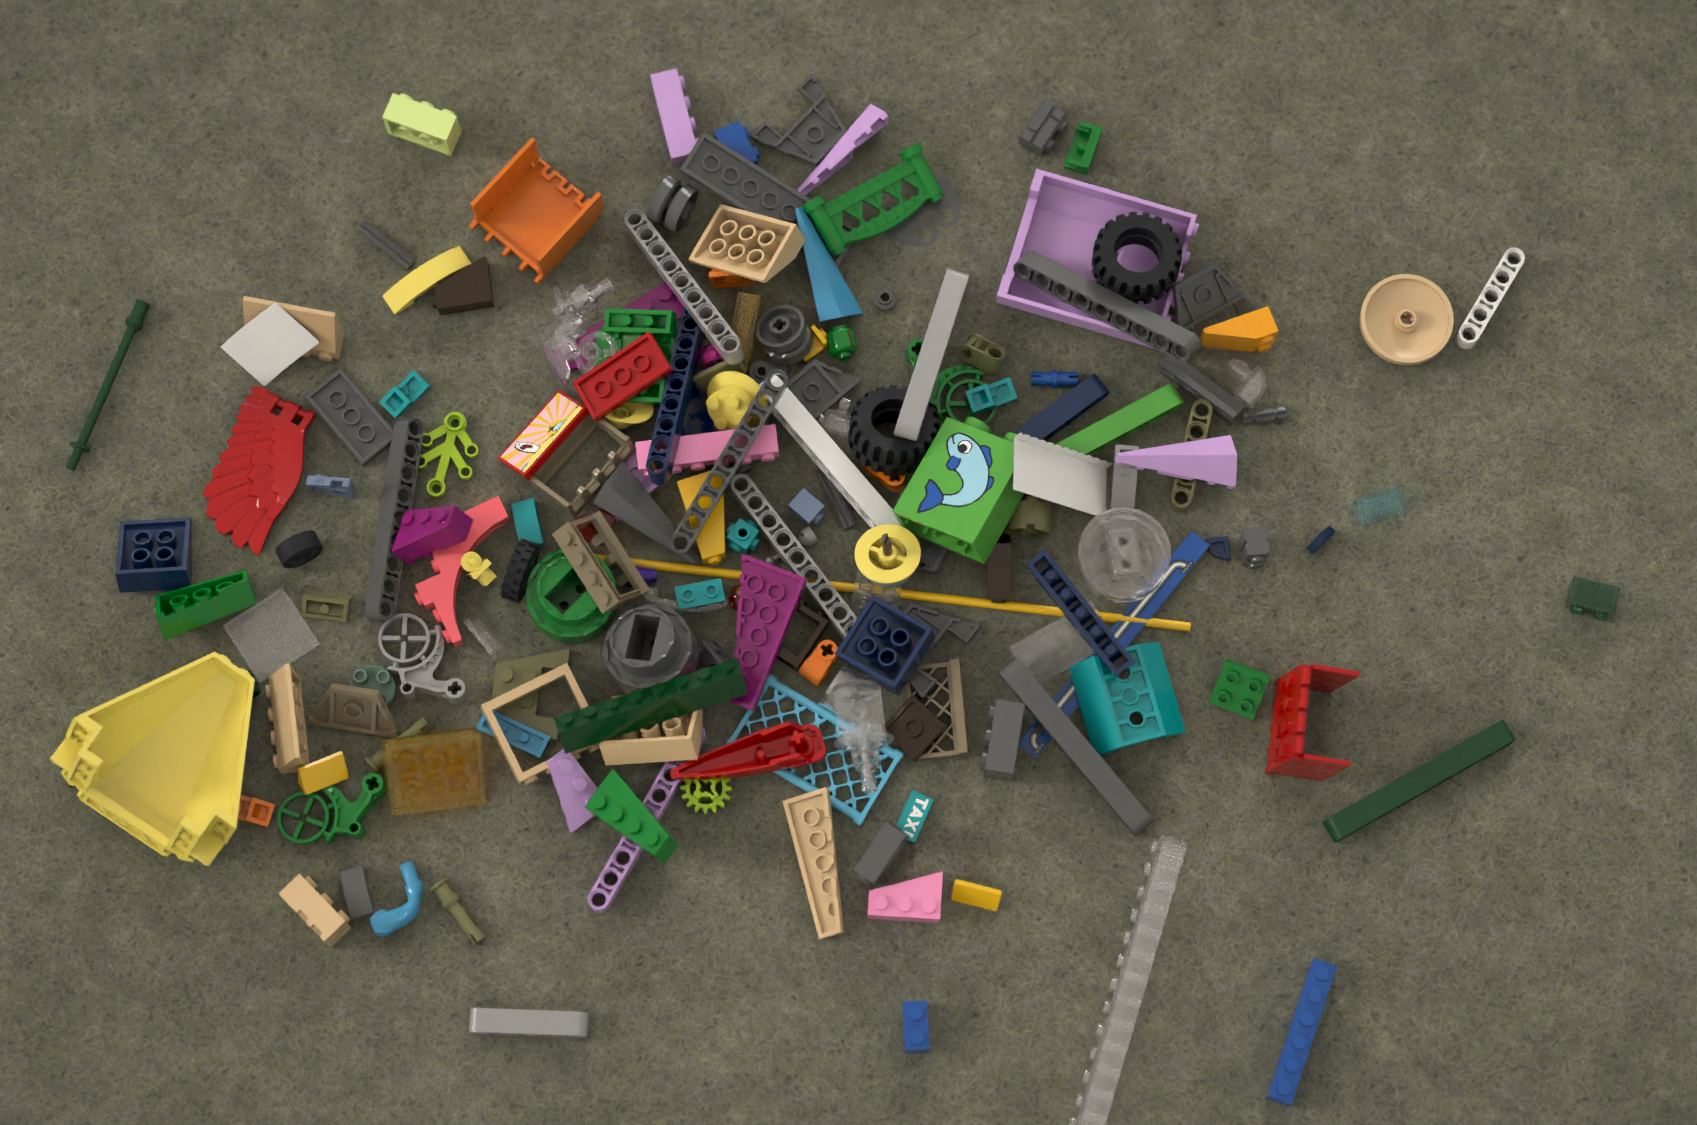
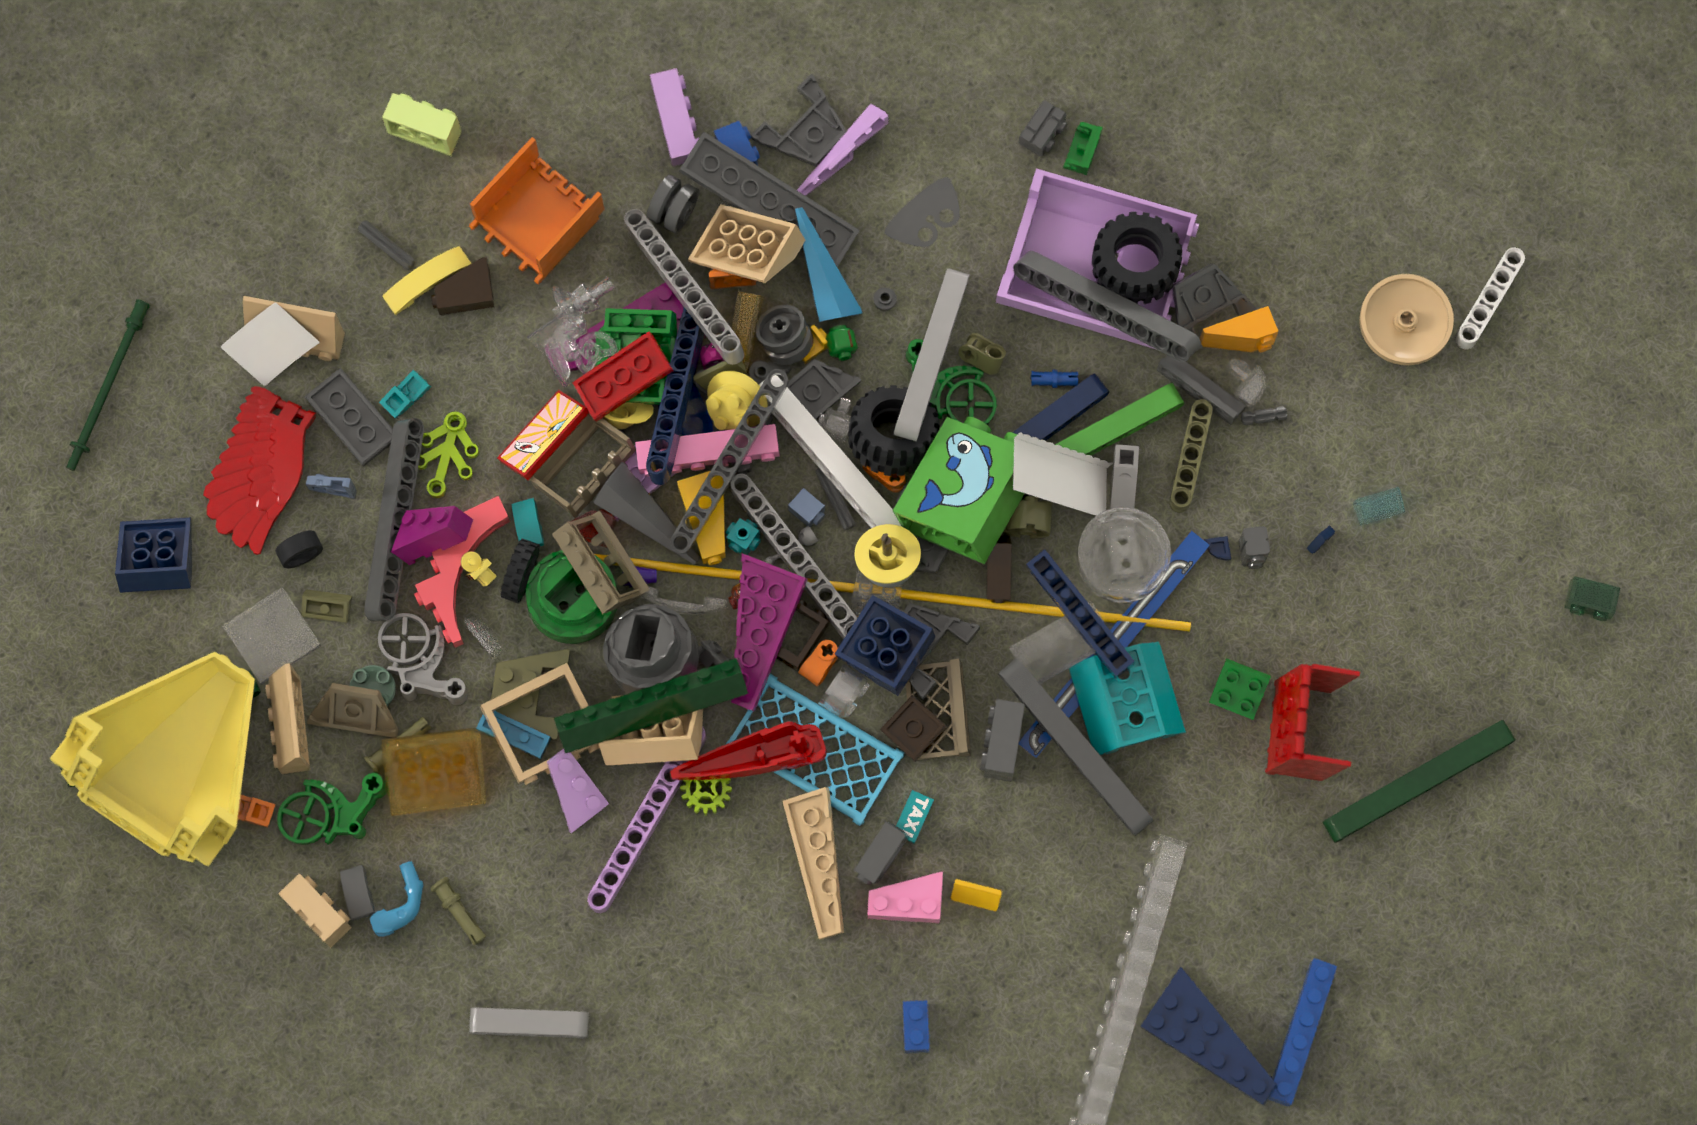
green wedge [155,569,256,641] -> none
yellow slope [298,751,348,795] -> none
green wedge [585,769,678,864] -> none
teal bracket [674,578,725,610] -> none
green piece [802,143,944,256] -> none
clear piece [831,680,894,793] -> none
teal slope [965,377,1018,414] -> none
lavender wedge [1115,435,1237,489] -> none
none -> dark blue wing [1141,967,1277,1106]

